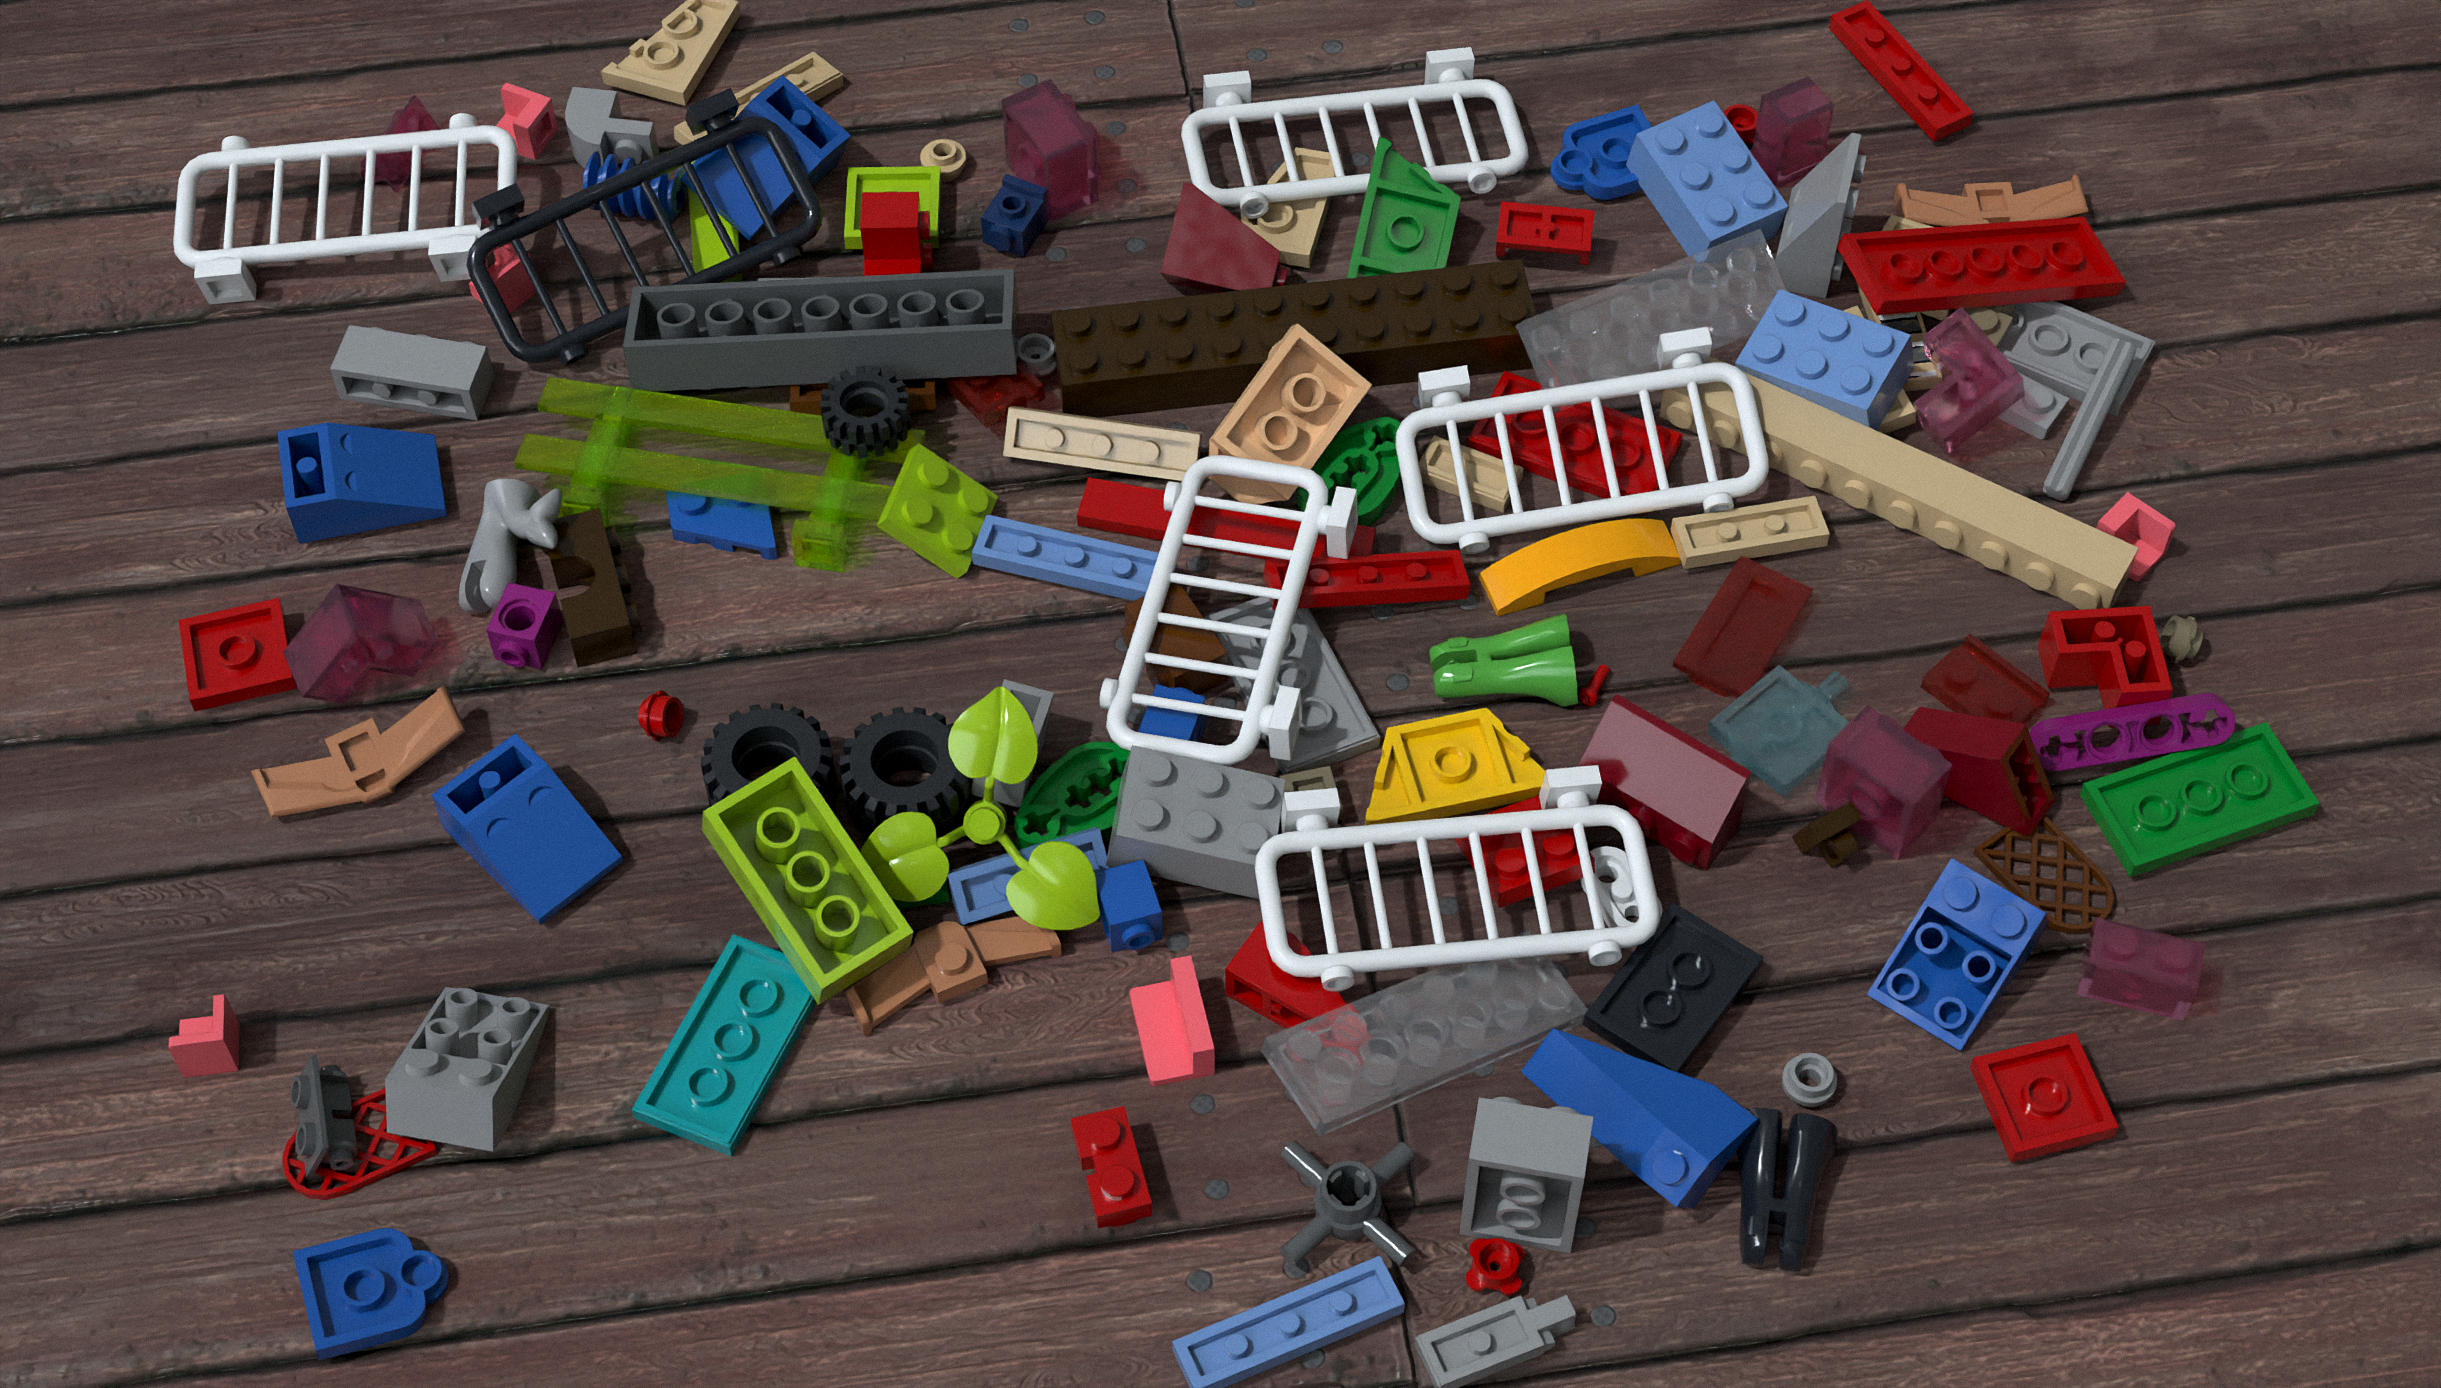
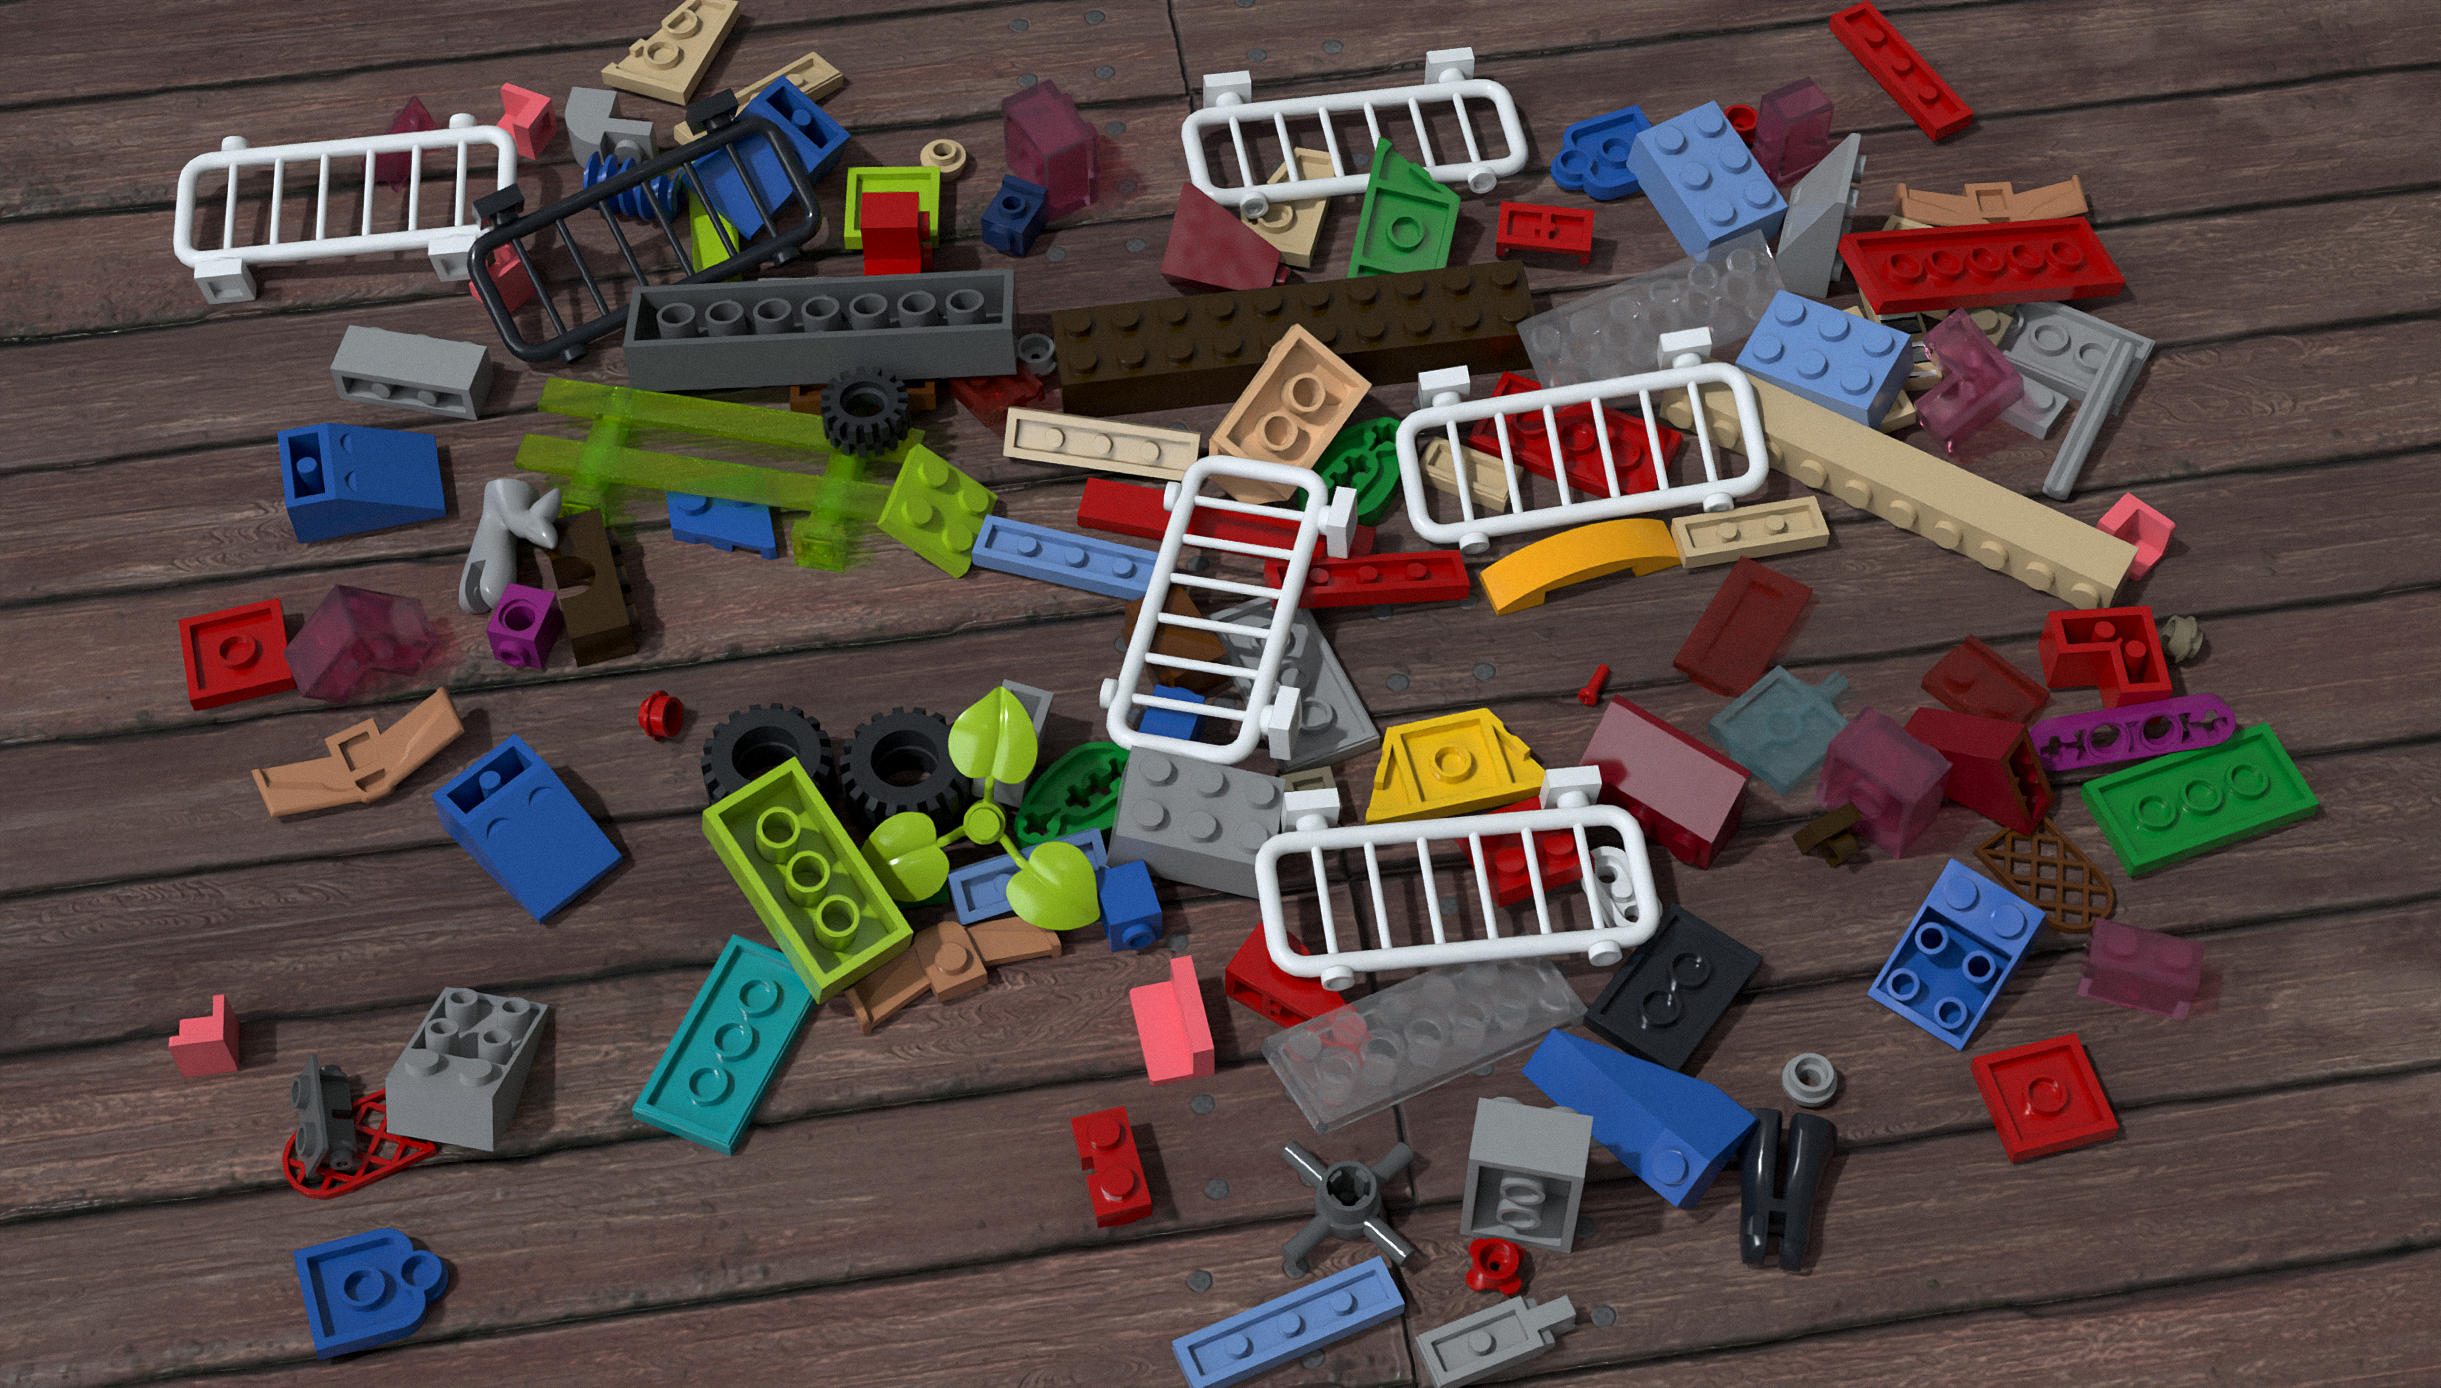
bright green piece [1429,613,1578,706] -> none

